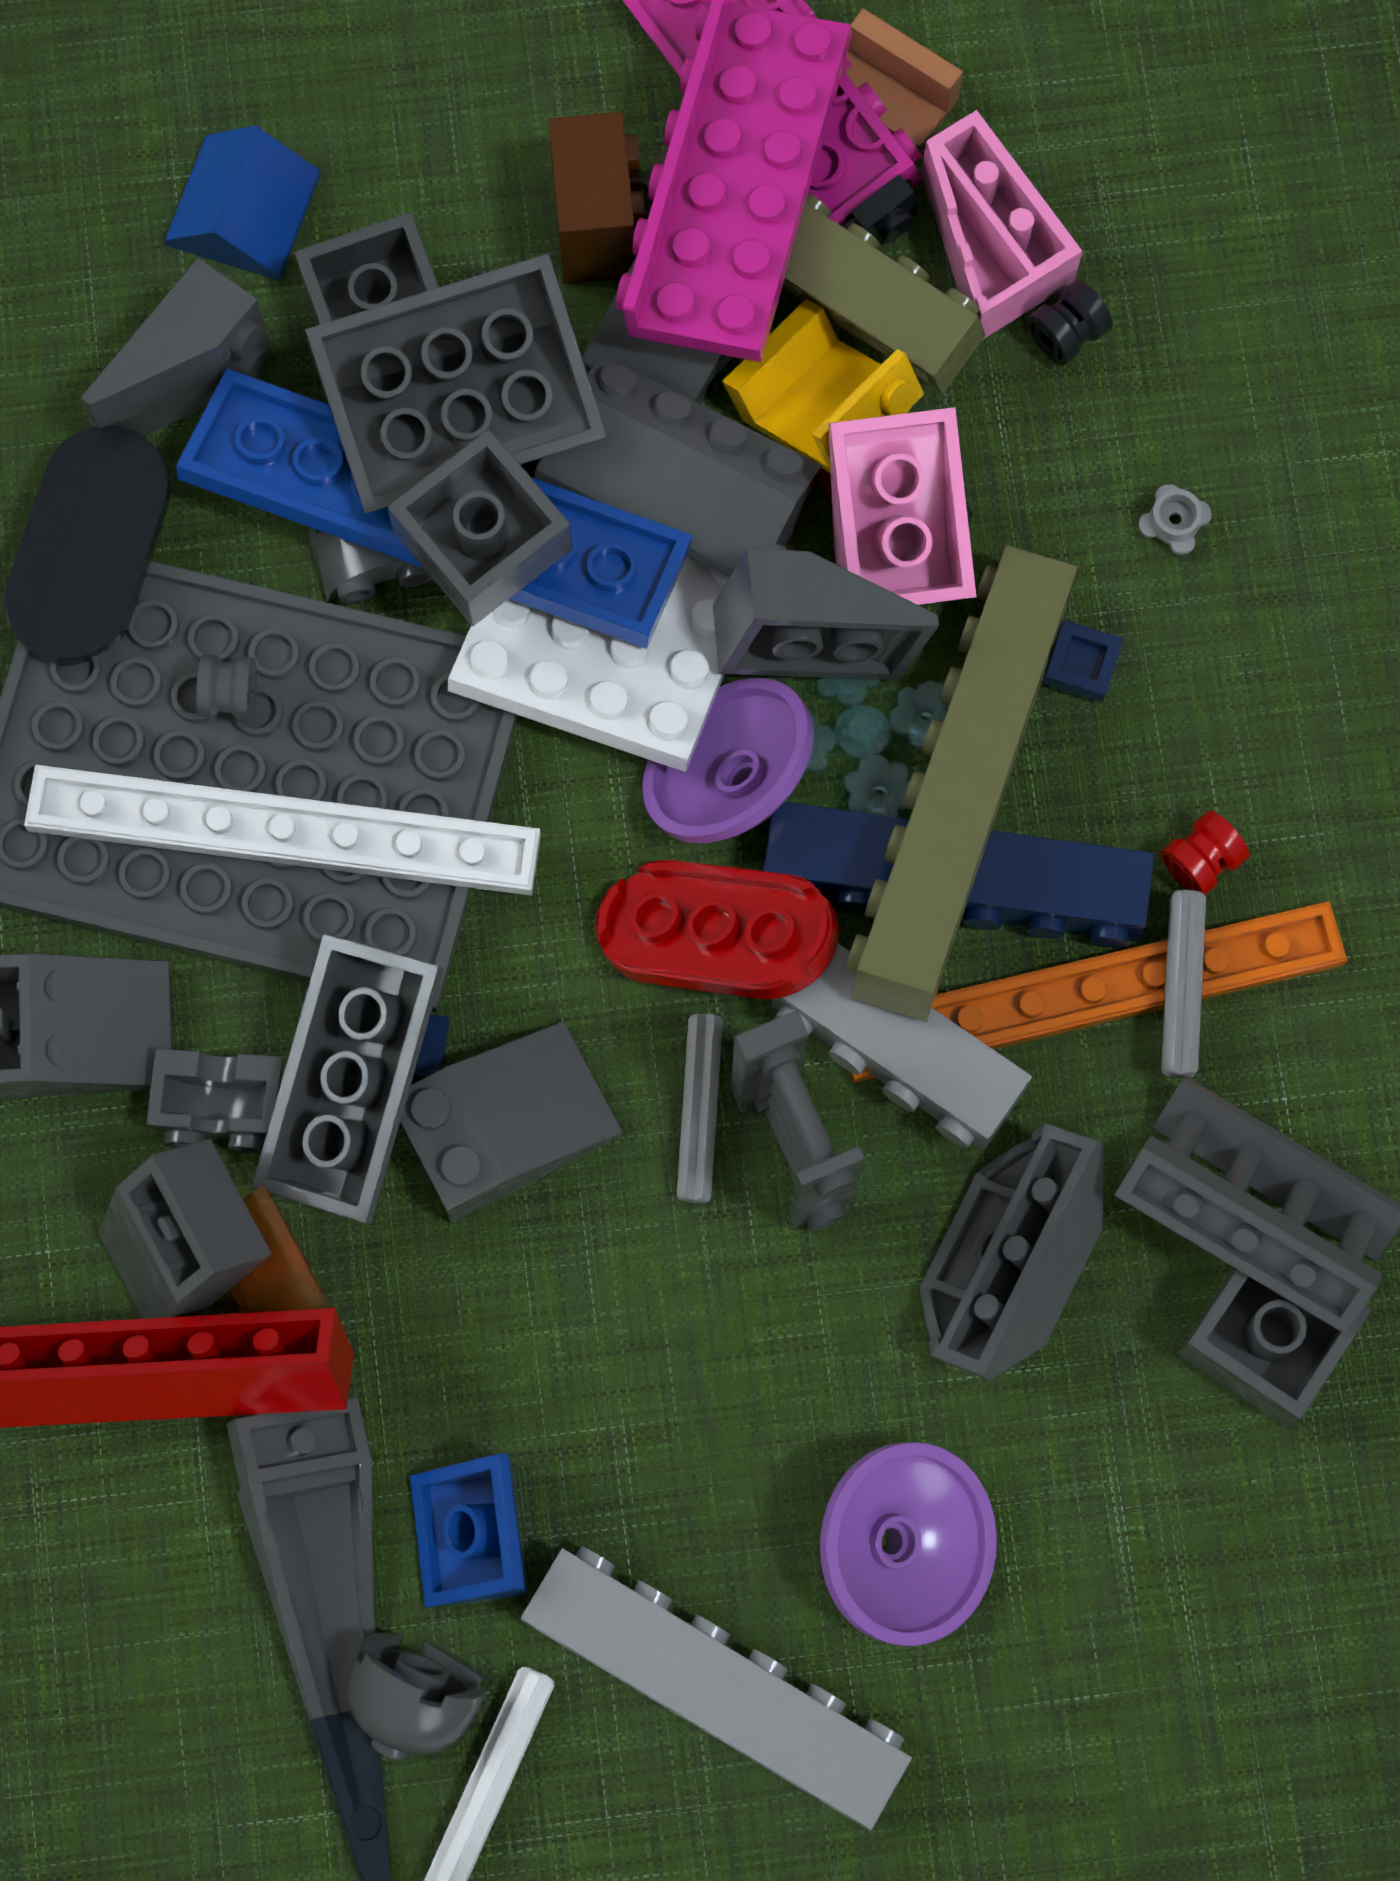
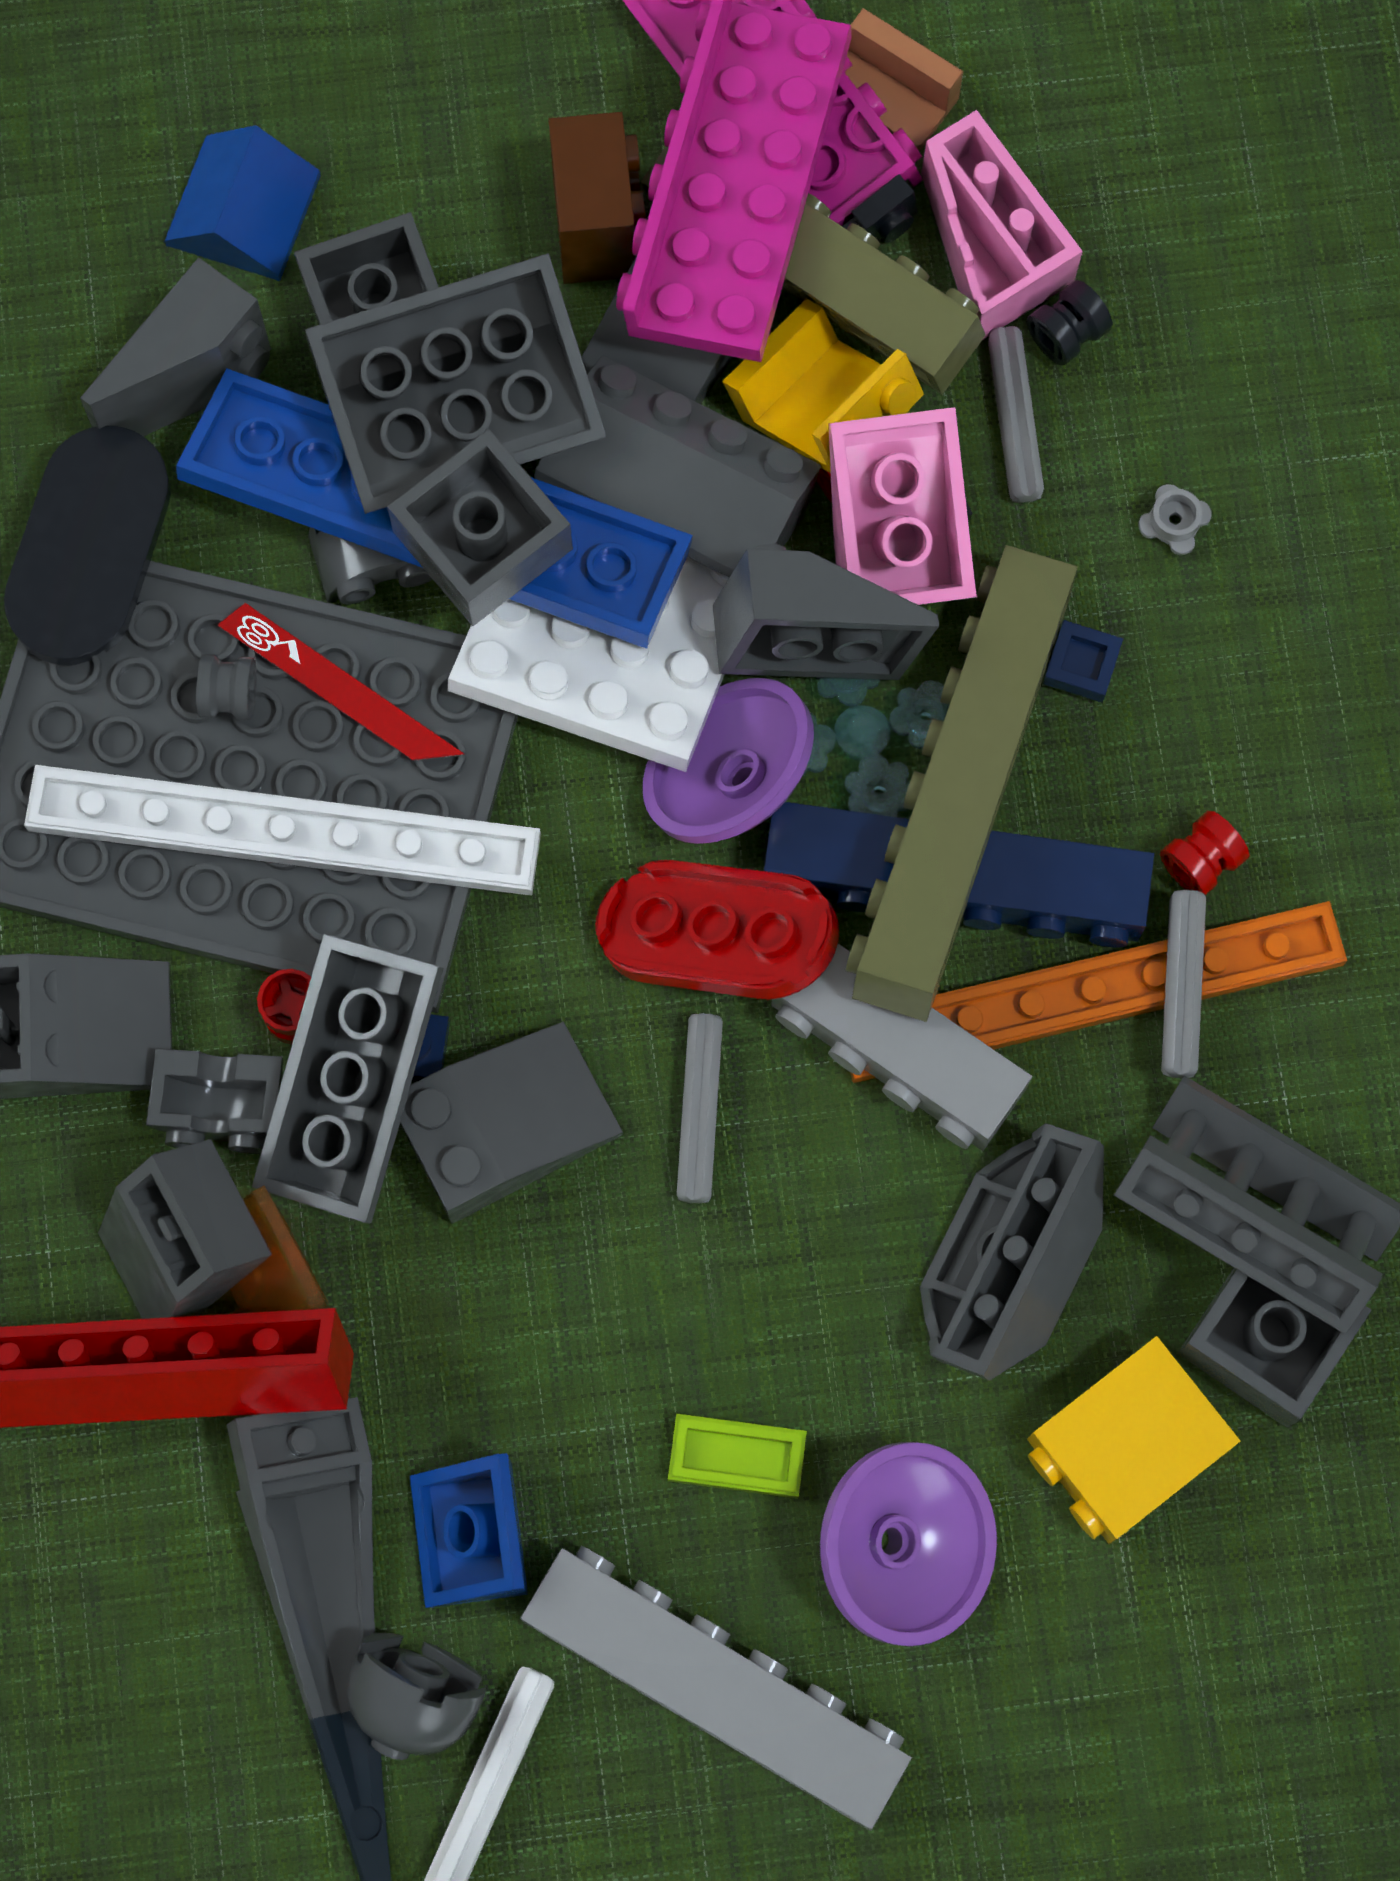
dark grey fence [731,1009,865,1232] -> none
none -> red sticker [218,603,465,760]
none -> red wheel [257,968,311,1045]
none -> lime tile [668,1414,807,1499]
none -> light grey axle [988,326,1044,503]
none -> yellow panel [1027,1336,1241,1544]

